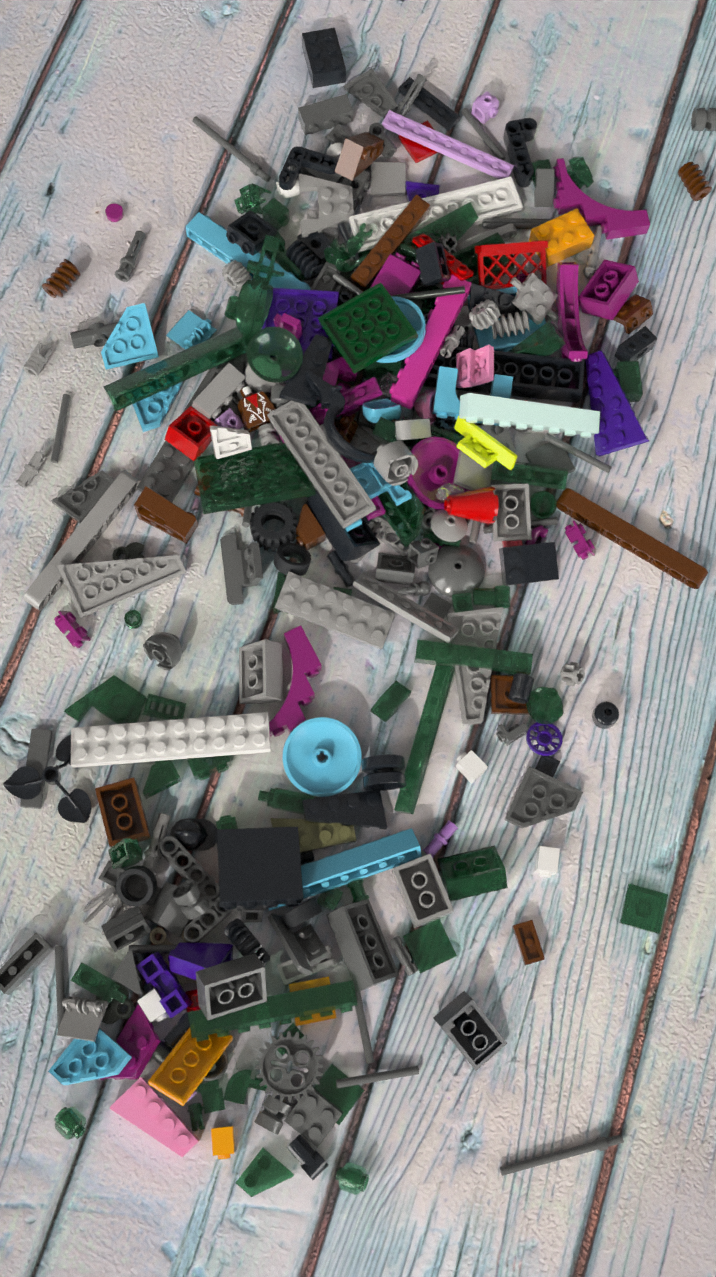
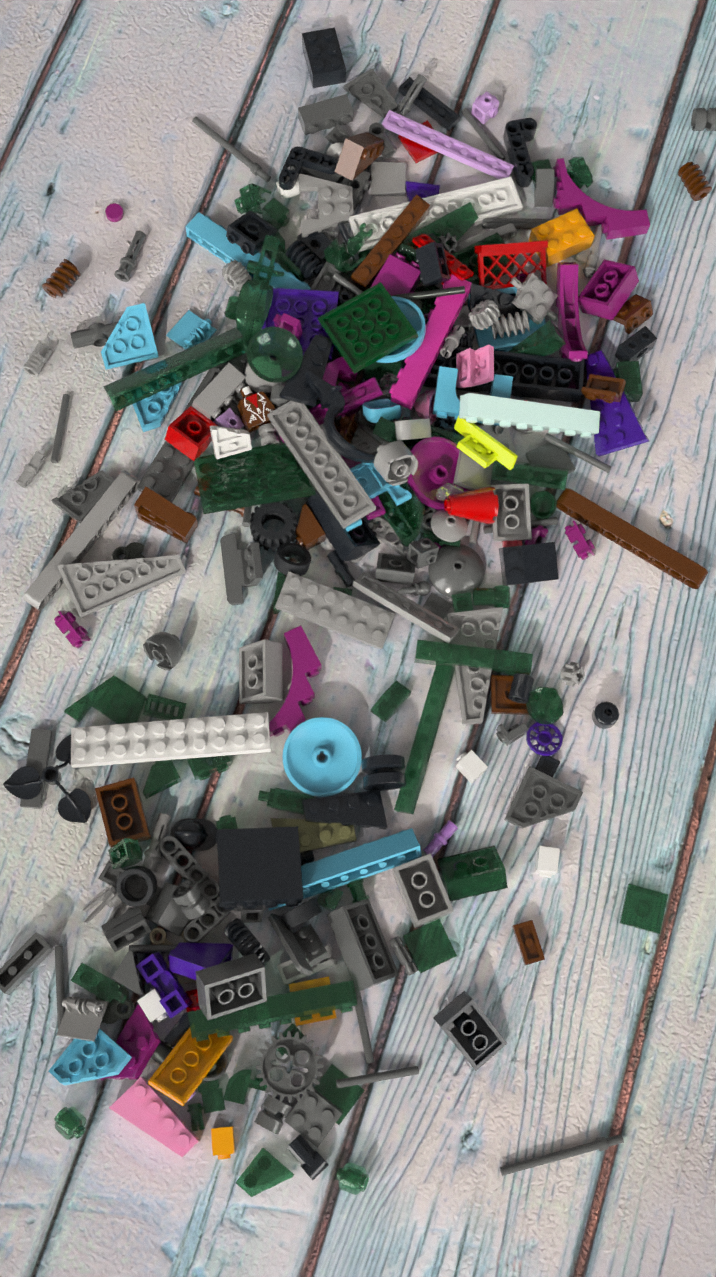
clear green bush [124,610,143,629] -> none
none -> reddish brown bracket [581,374,626,403]

